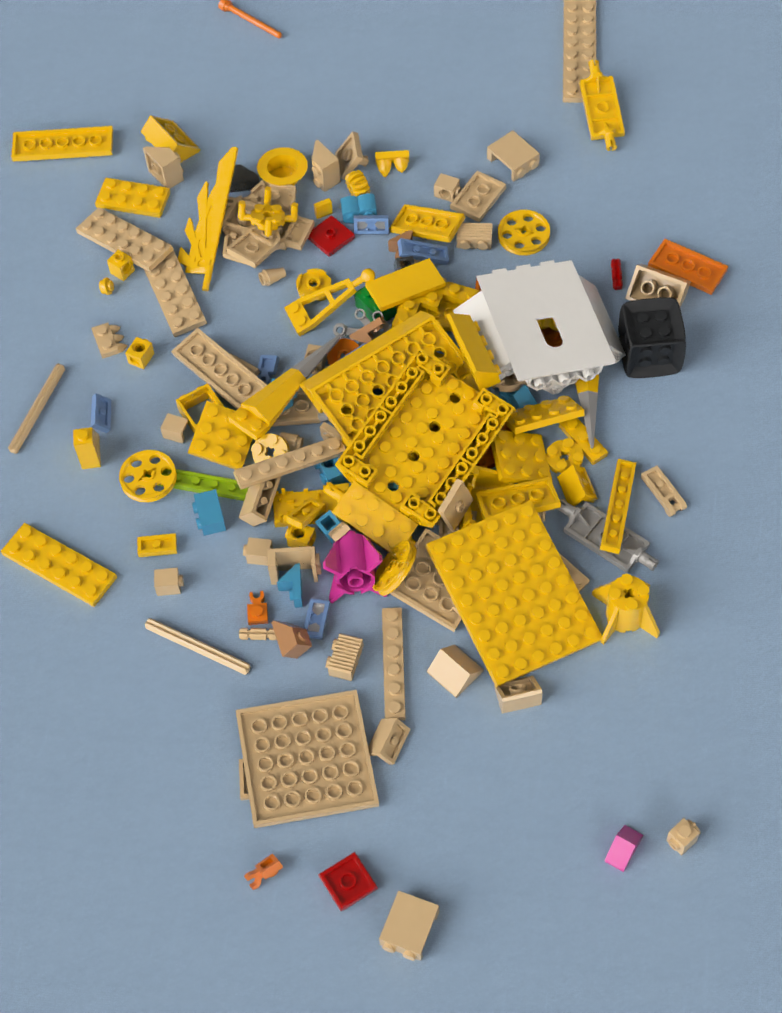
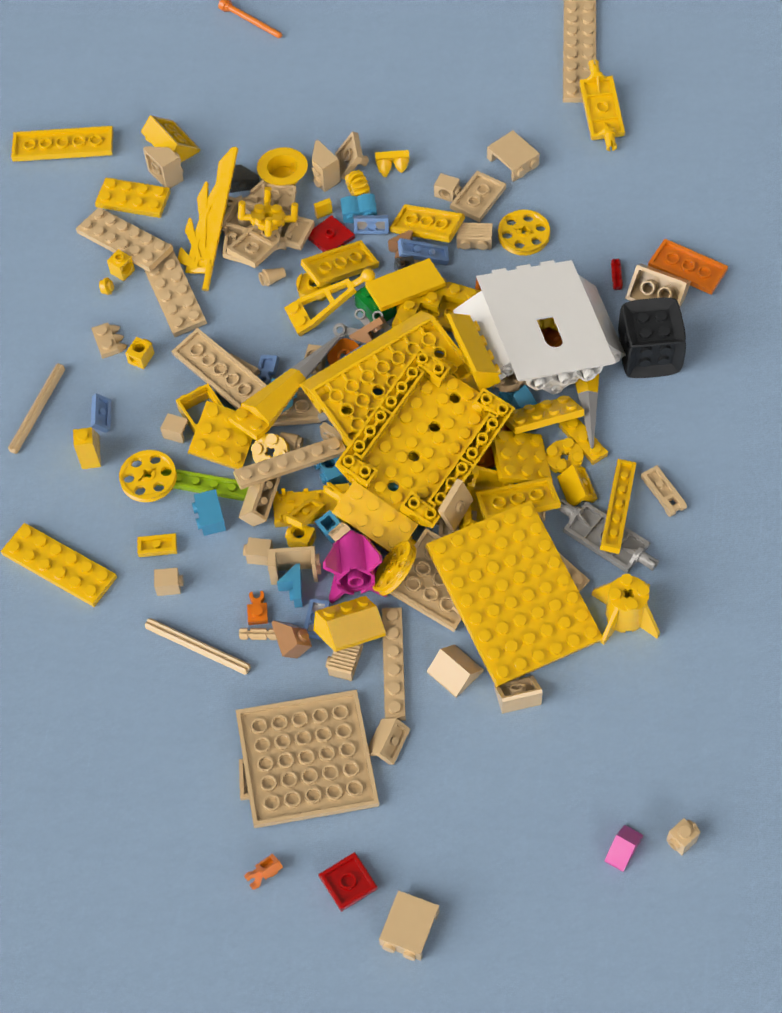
none -> yellow plate [301,240,379,288]
none -> yellow slope [313,596,386,652]

